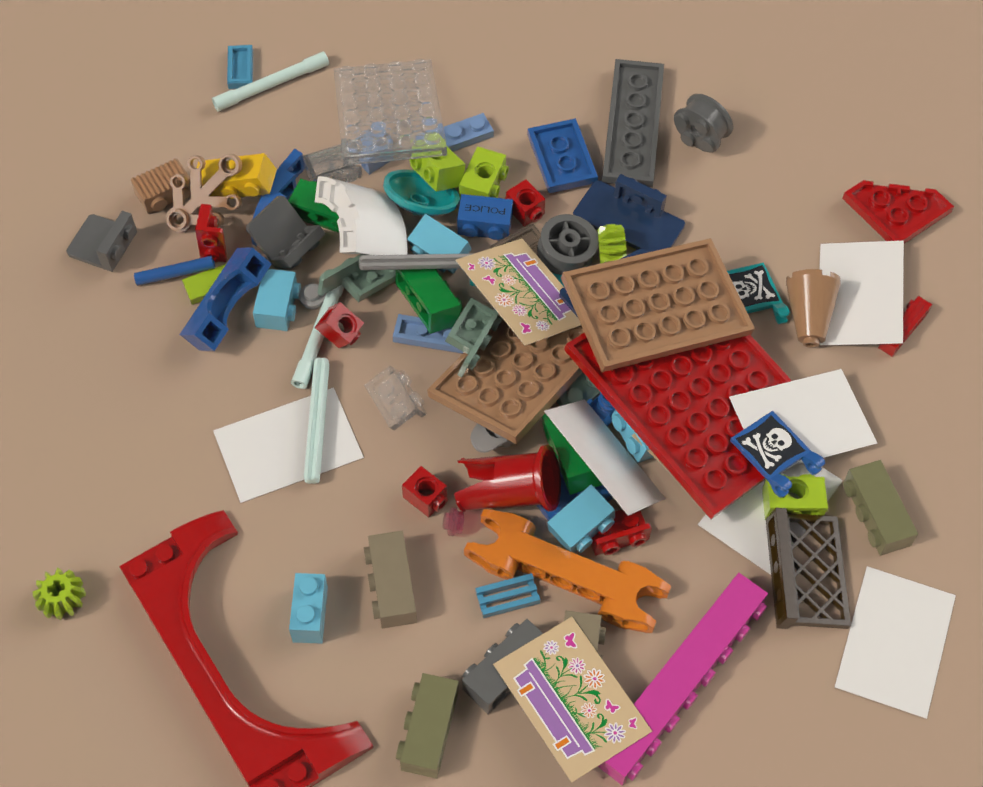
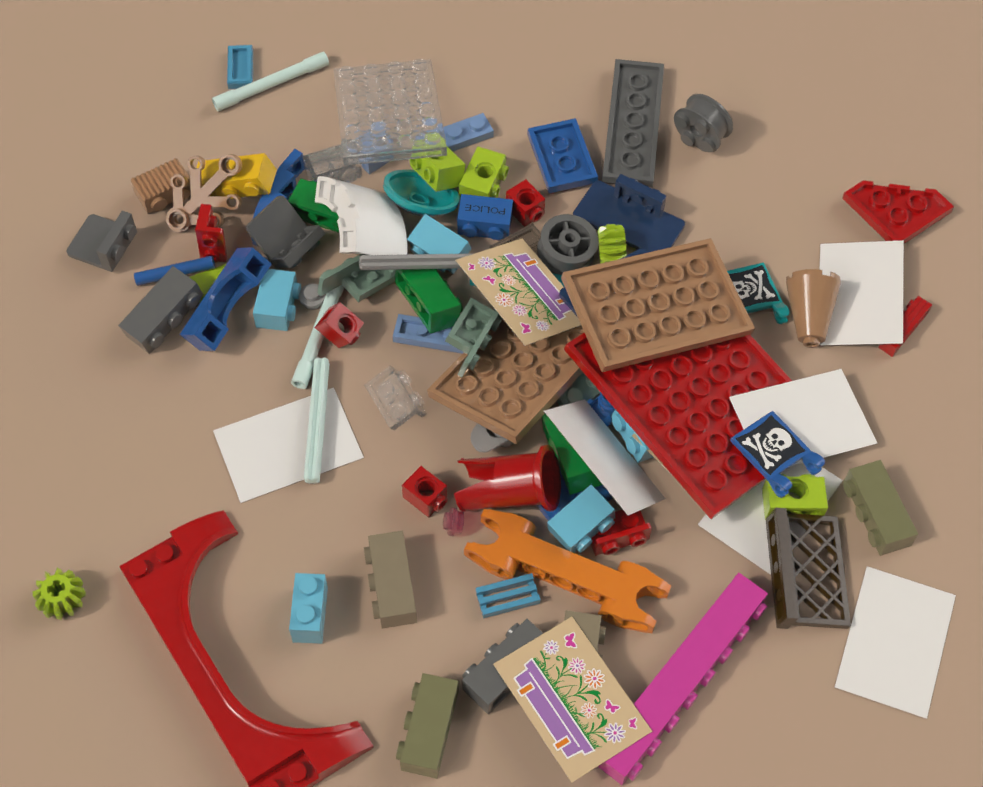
none -> dark grey brick [118,266,204,354]

